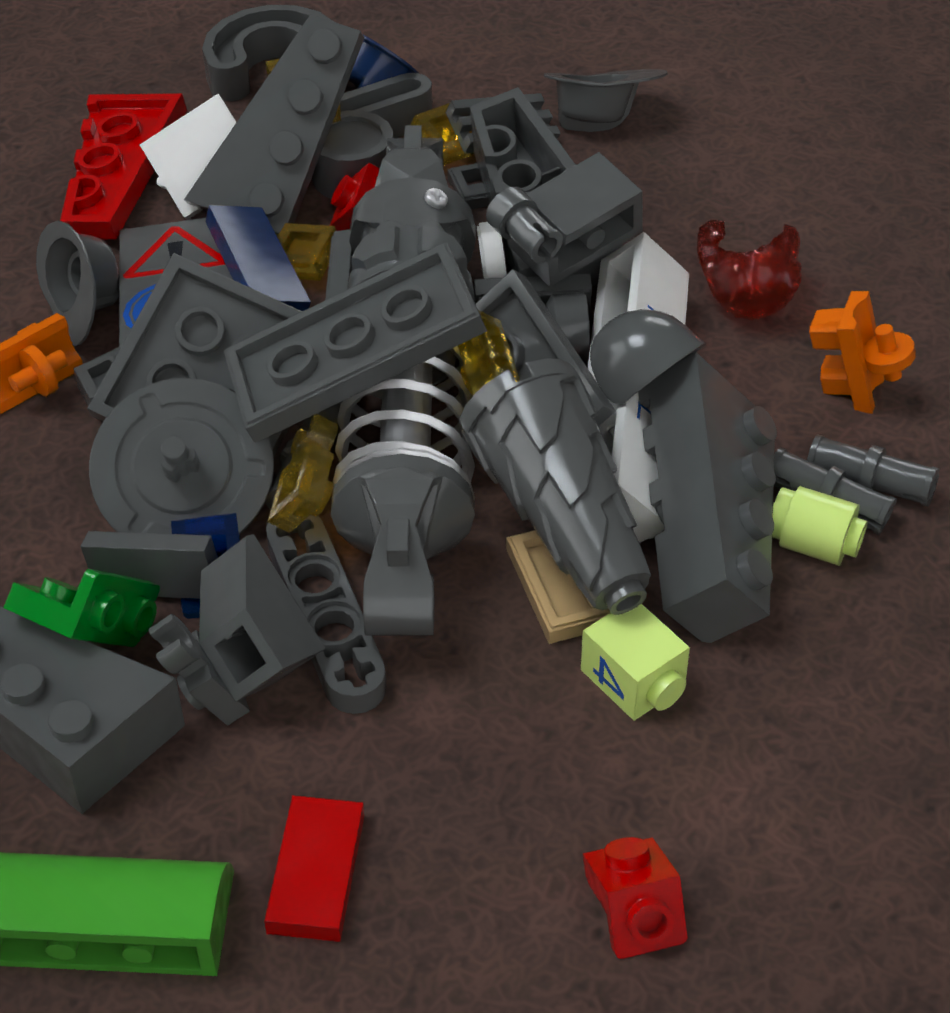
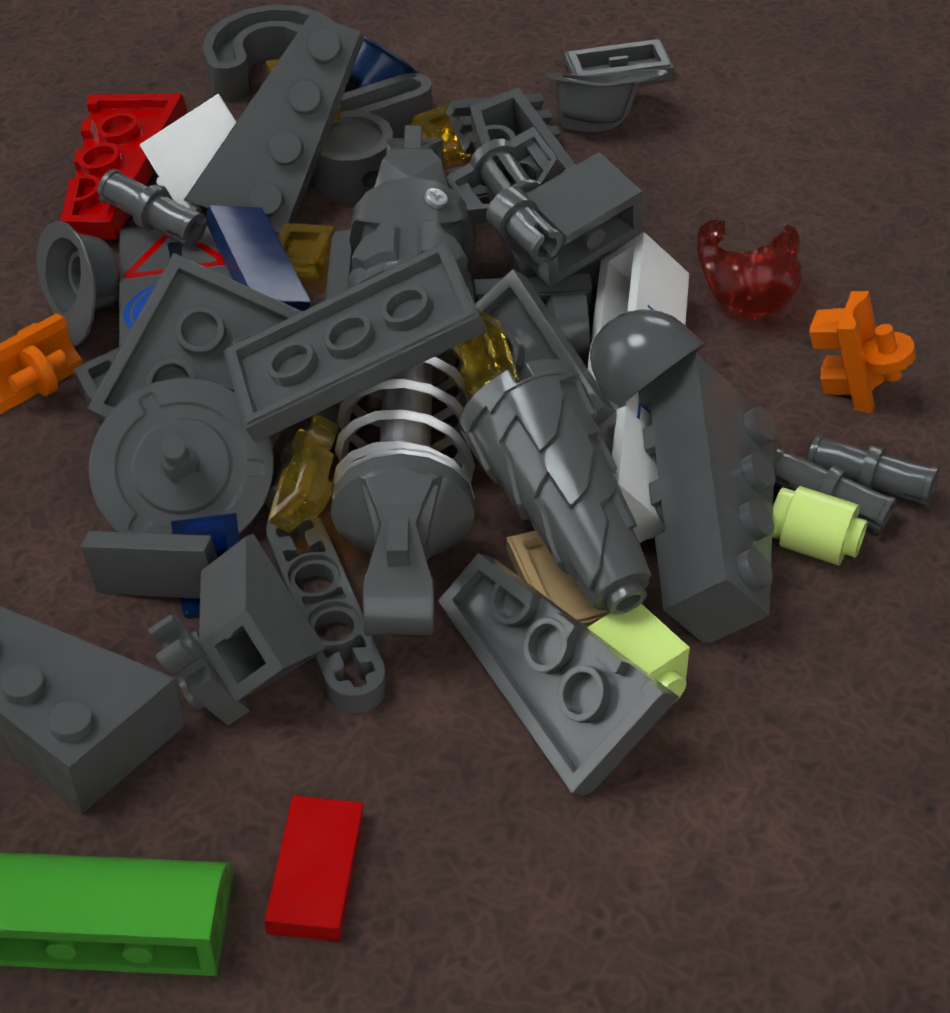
green bracket [3,569,160,647] -> none
red plate [329,163,380,231] -> none
white tile [476,222,507,279] -> none
red bracket [583,837,688,959] -> none
none -> dark grey pin [97,169,207,247]
none -> dark grey wing [438,553,679,796]
none -> dark grey piece [445,127,562,224]
none -> dark grey tile [564,39,674,84]

